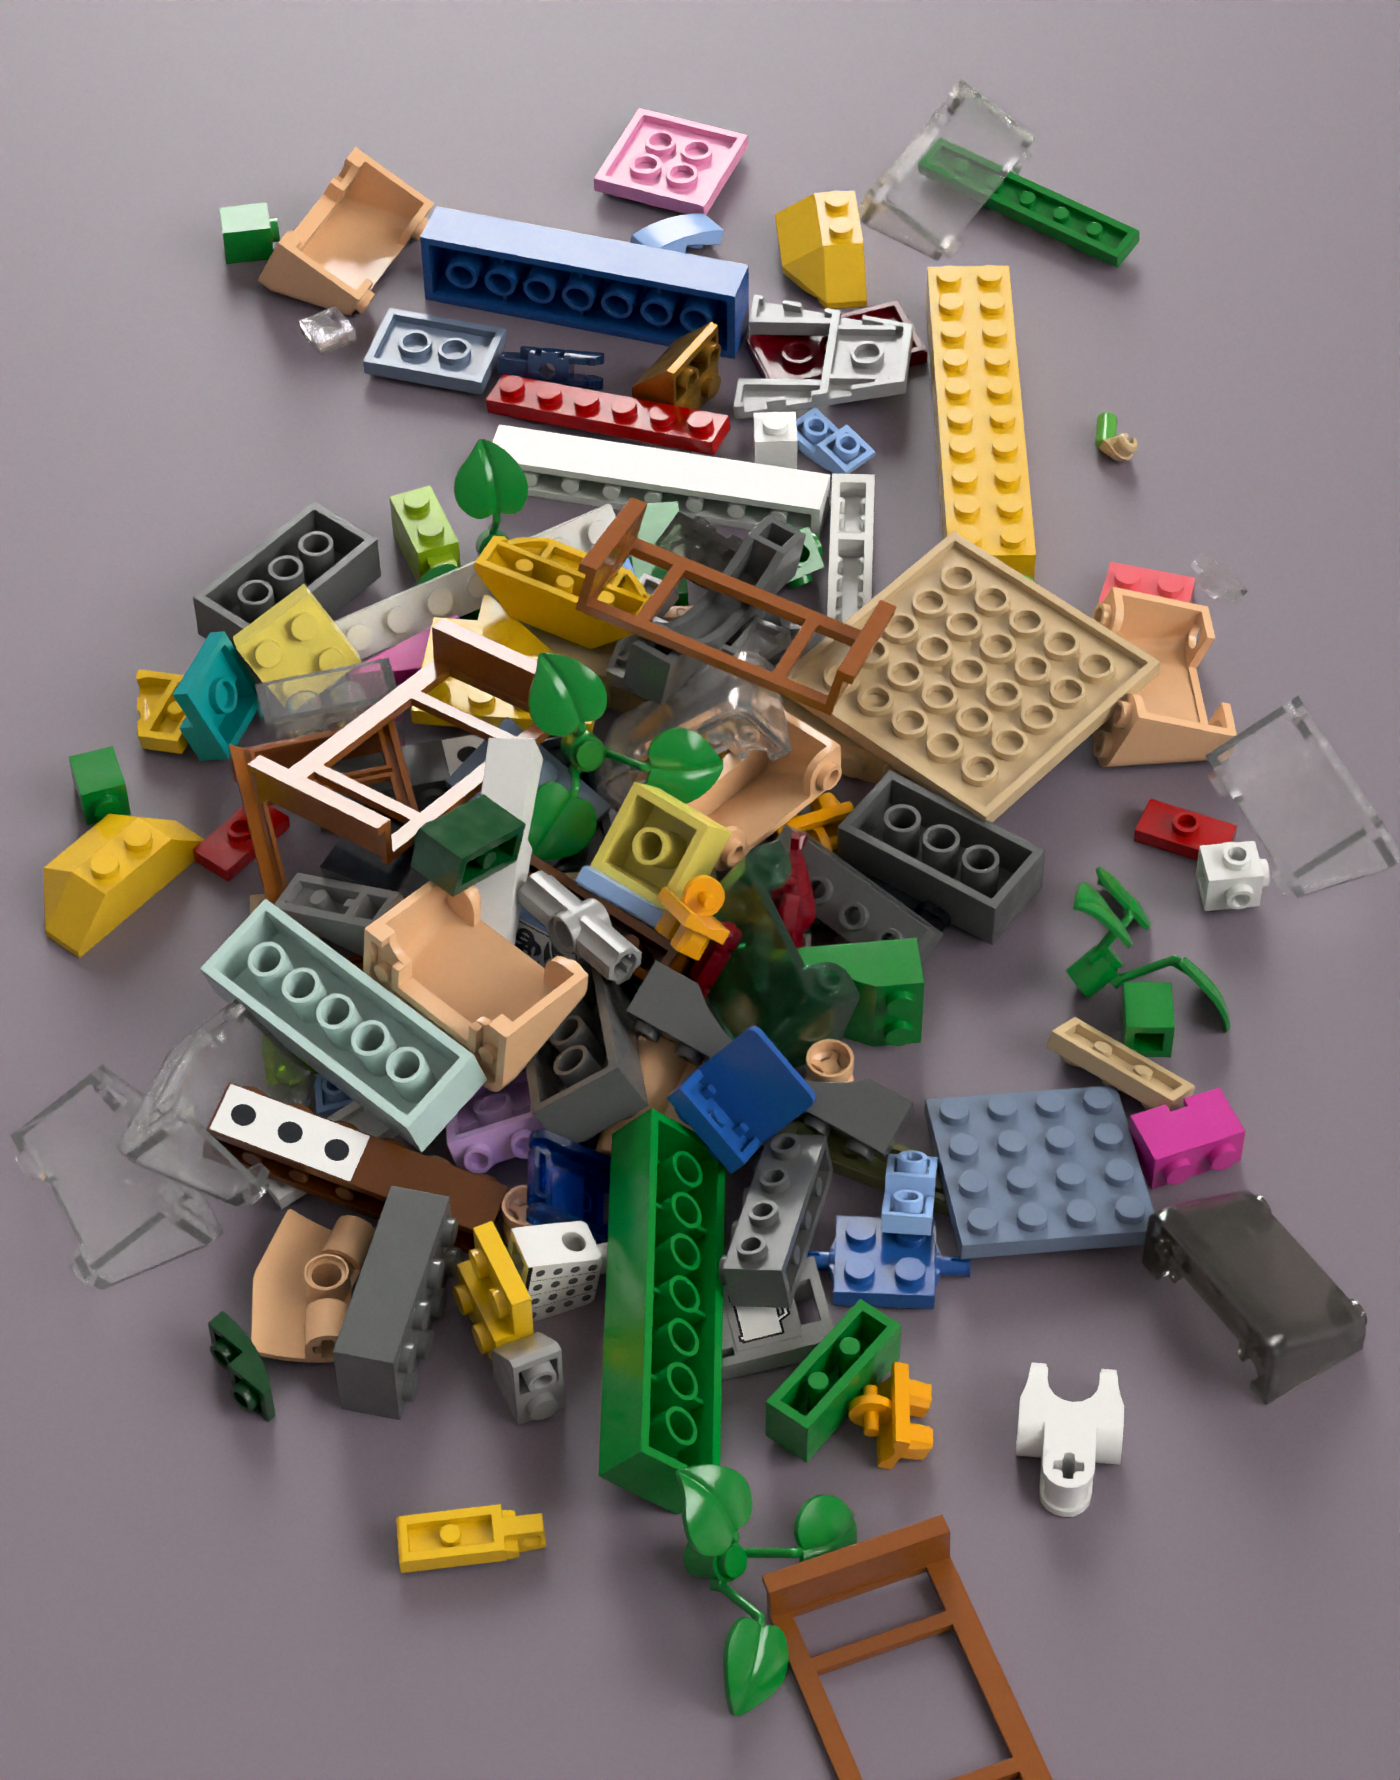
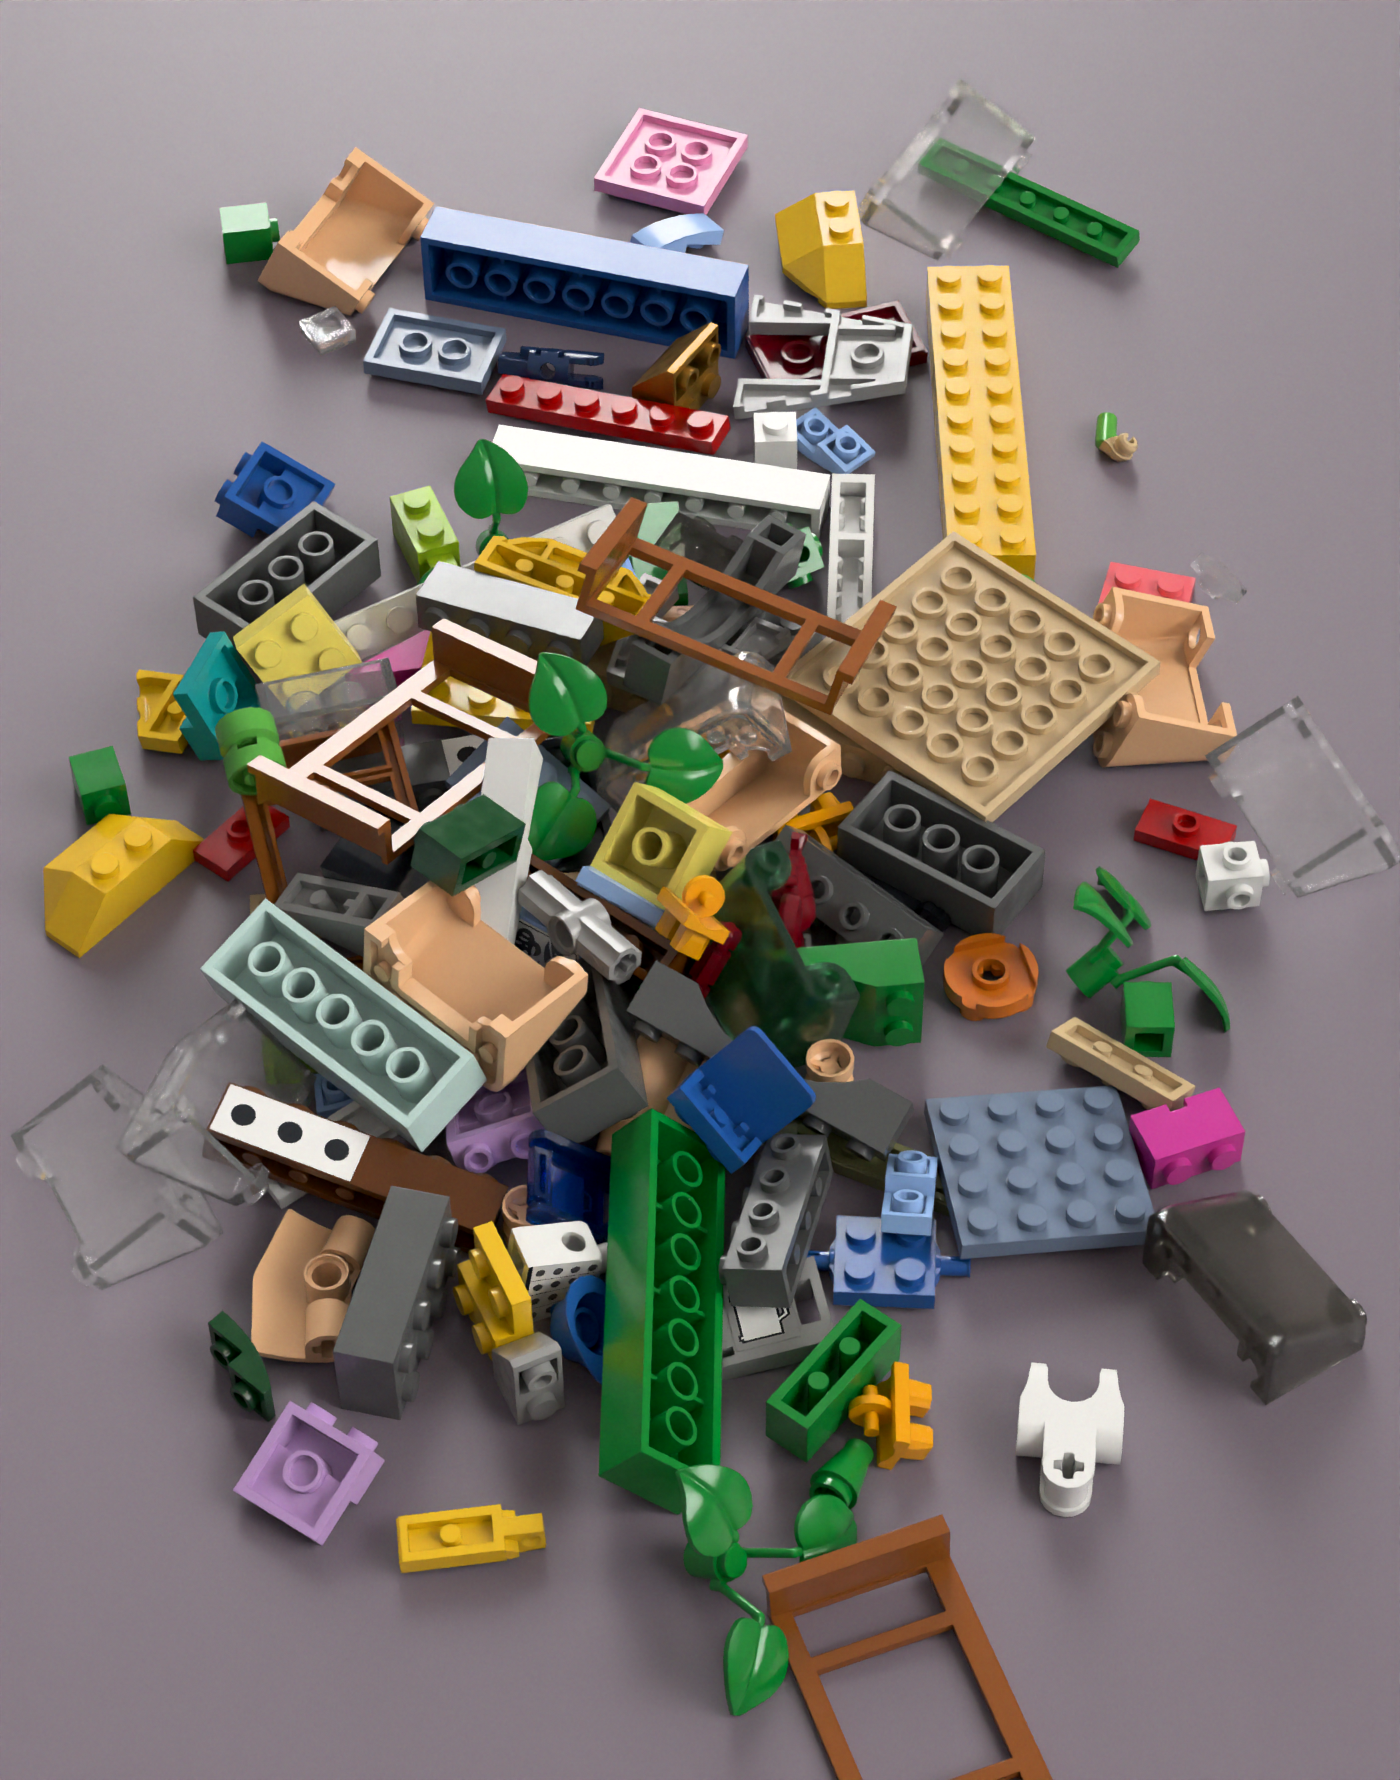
none -> blue plate [214,441,335,537]
none -> bright green wheel [215,707,287,795]
none -> lavender plate [233,1401,385,1546]
none -> brick [415,561,604,666]
none -> blue piece [550,1275,606,1385]
none -> green cone [809,1438,874,1509]
none -> orange plate [943,933,1039,1021]

